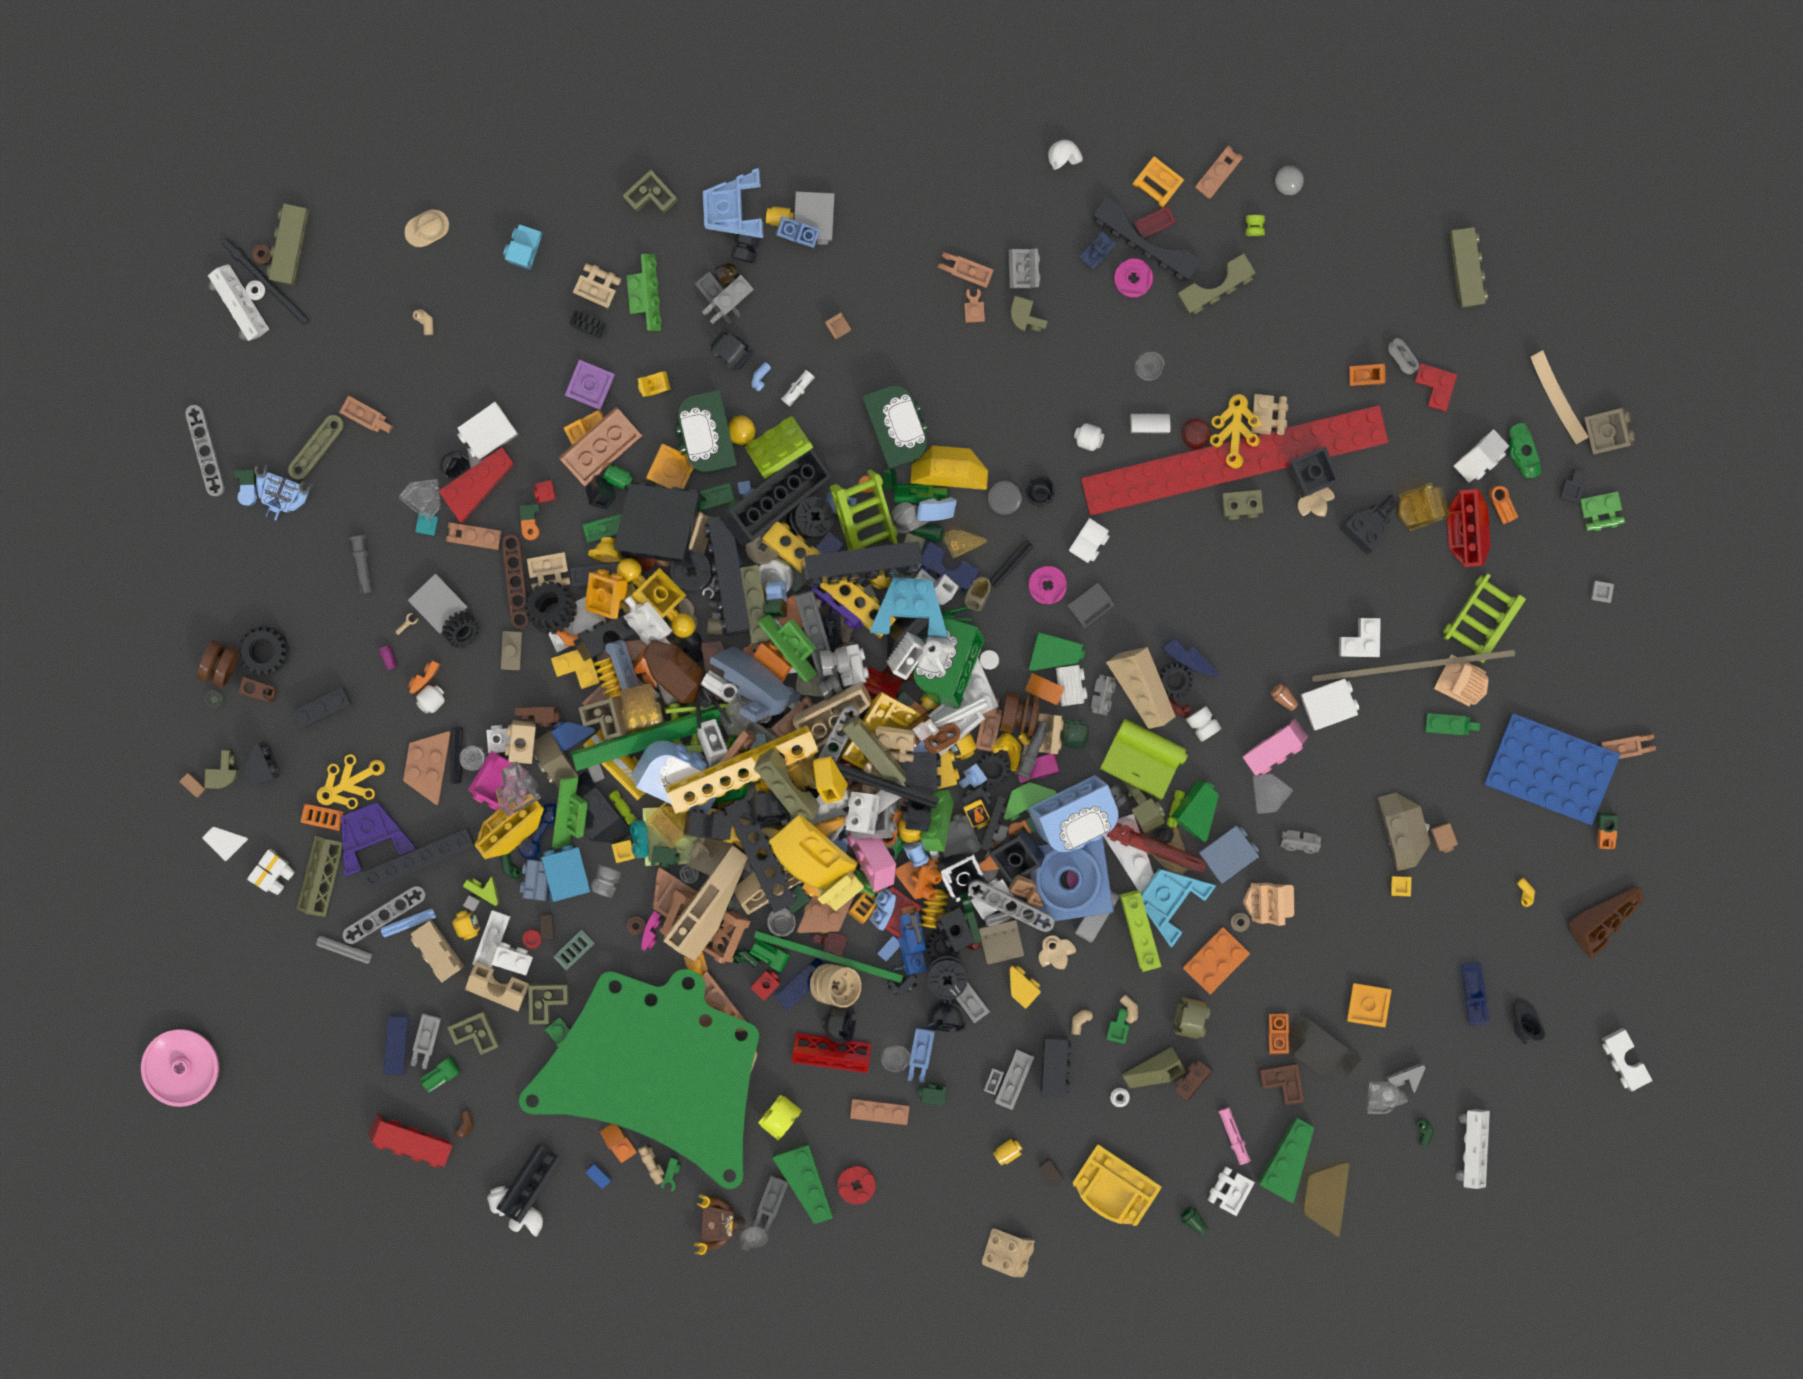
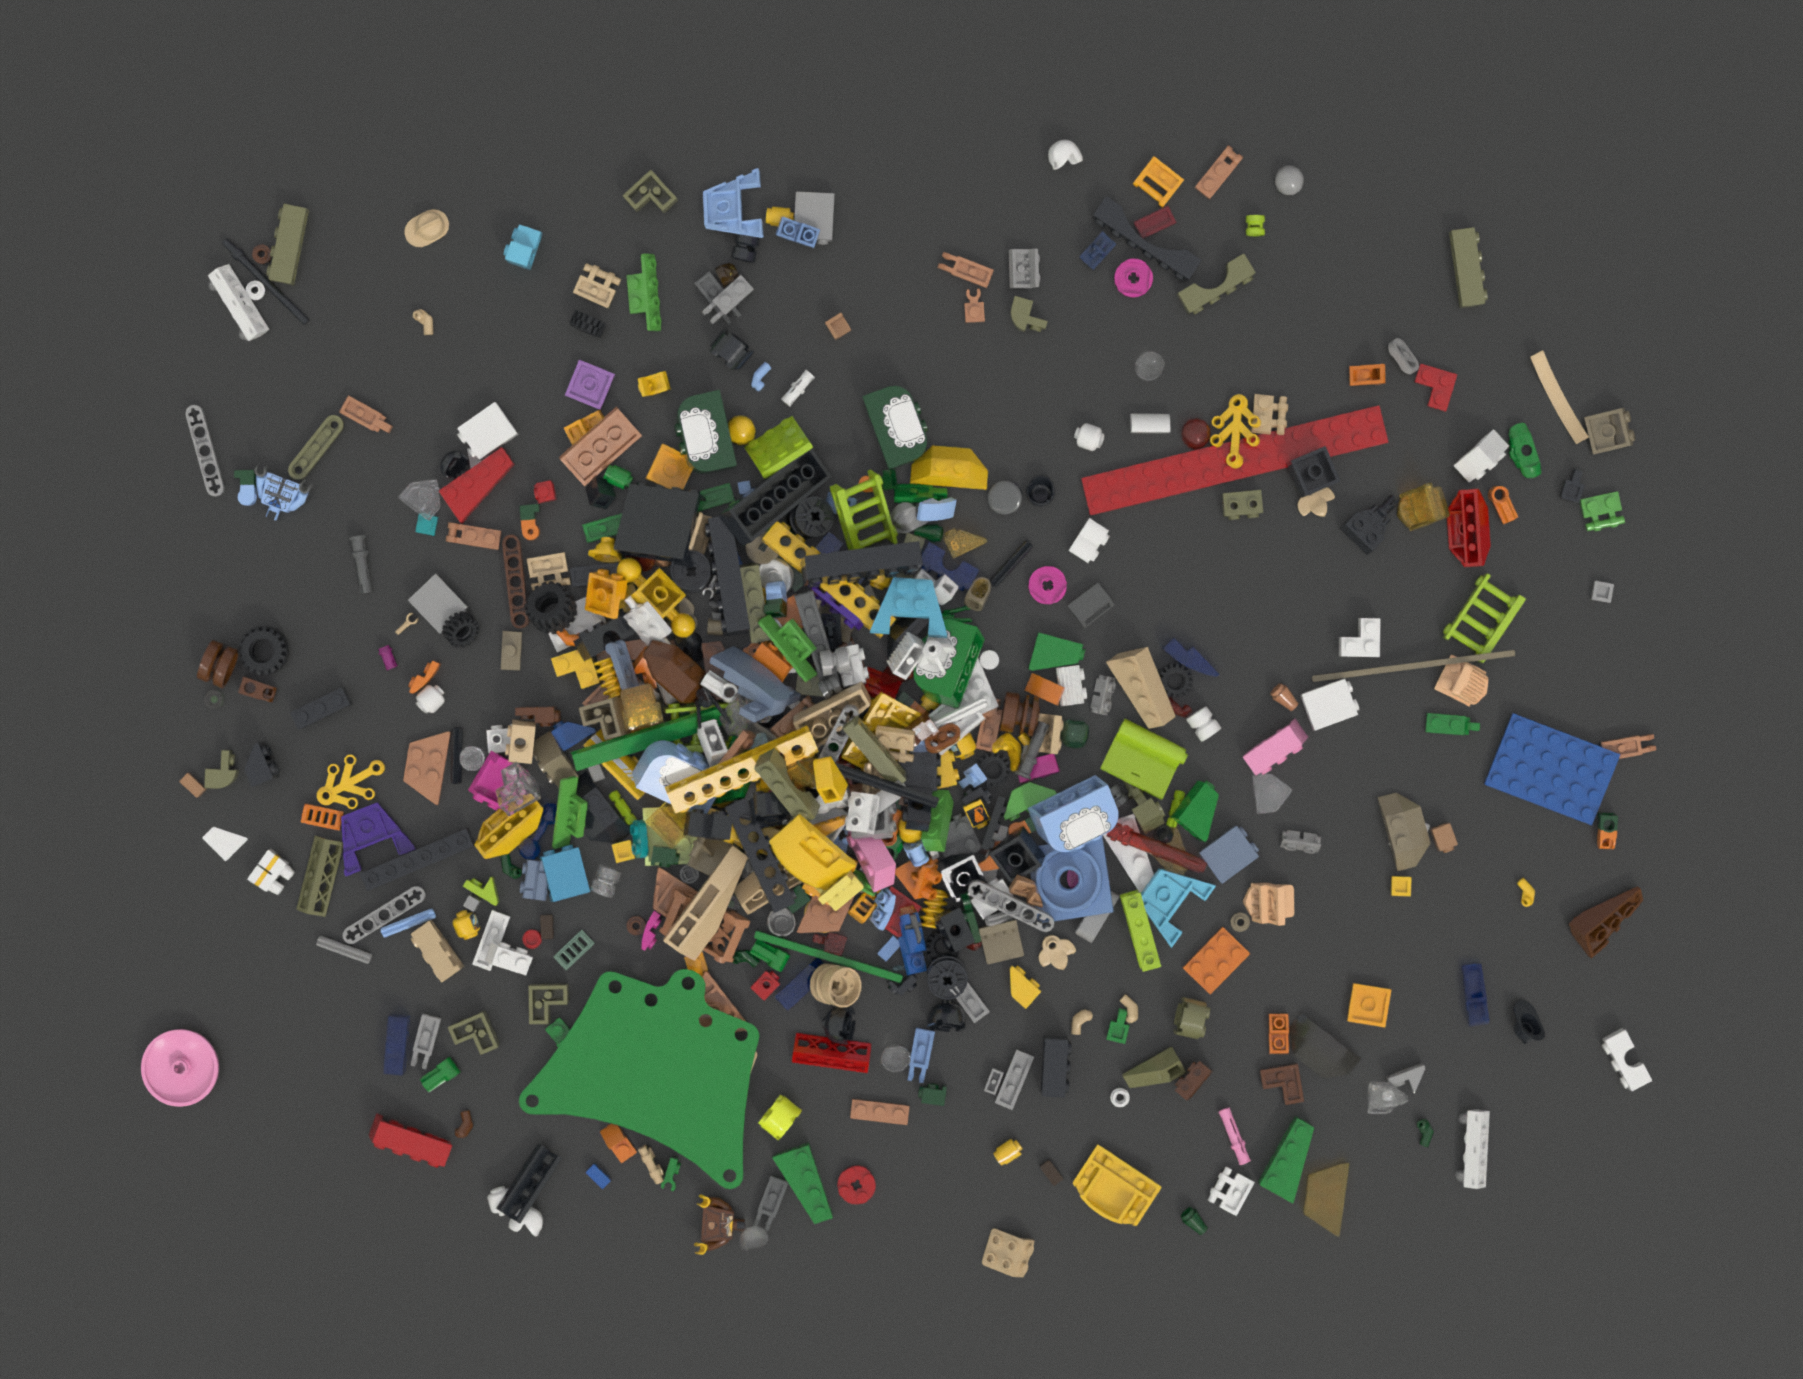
tan arch [465,962,530,1011] -> none

